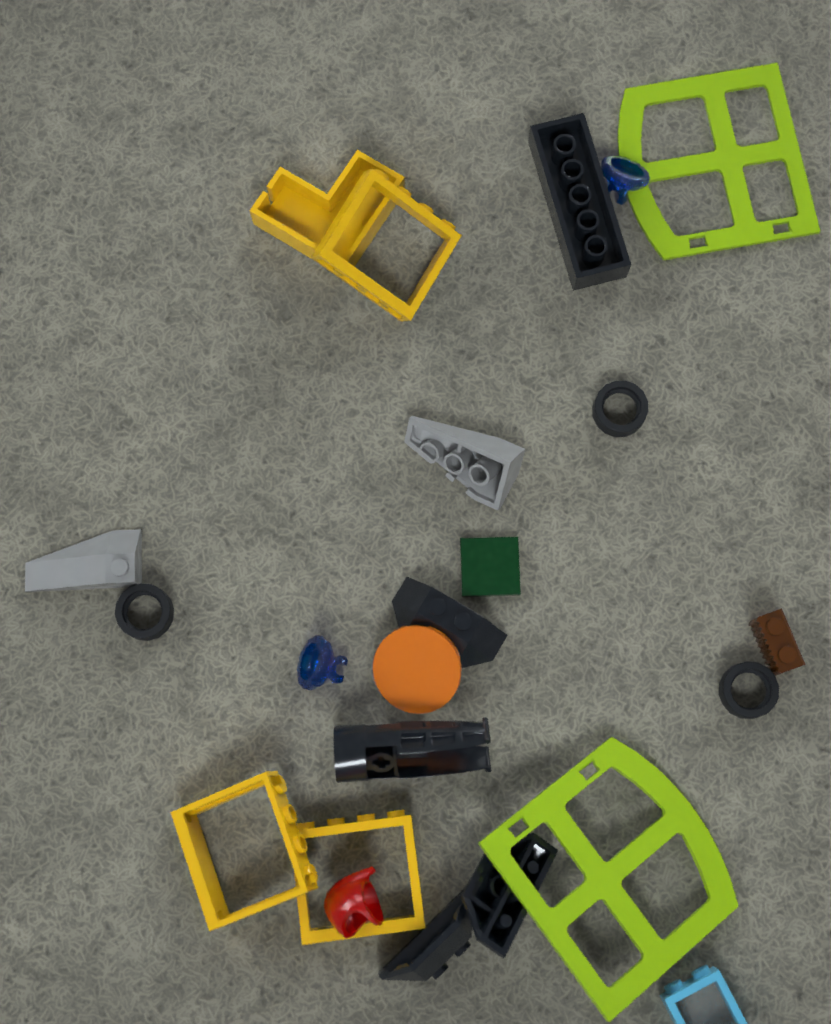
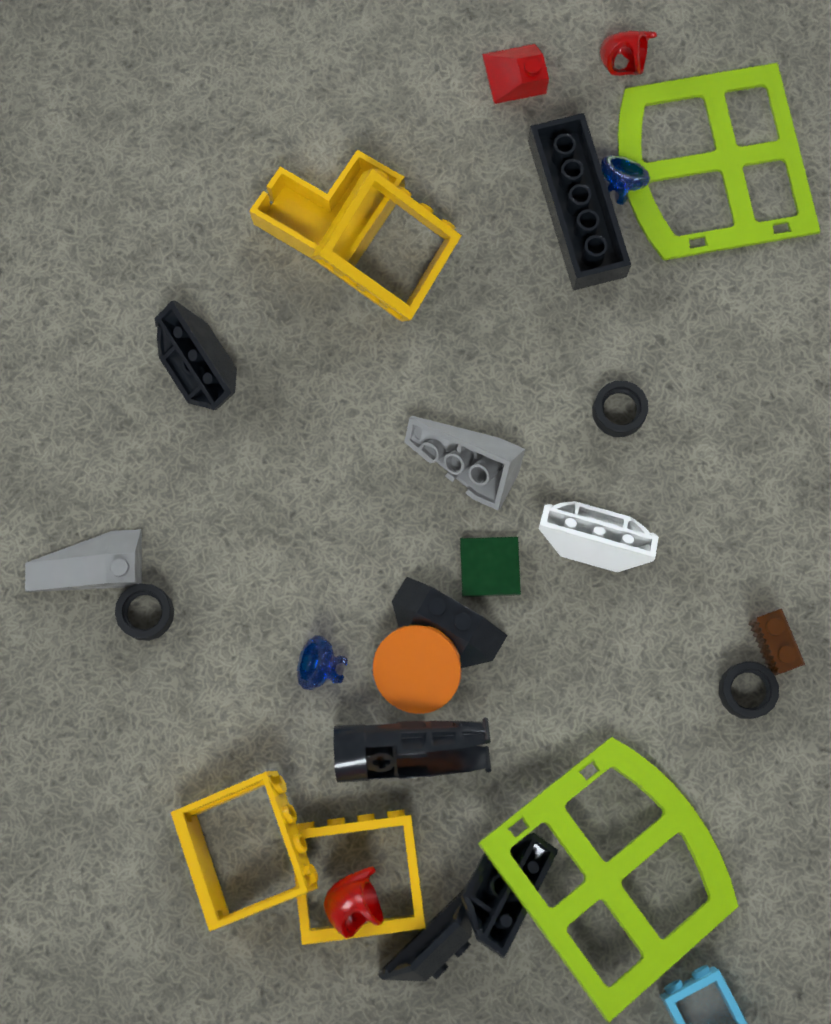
none -> black wedge [154,301,237,410]
none -> red slope [482,44,549,104]
none -> white wedge [539,501,659,572]
none -> red piece [600,31,657,76]

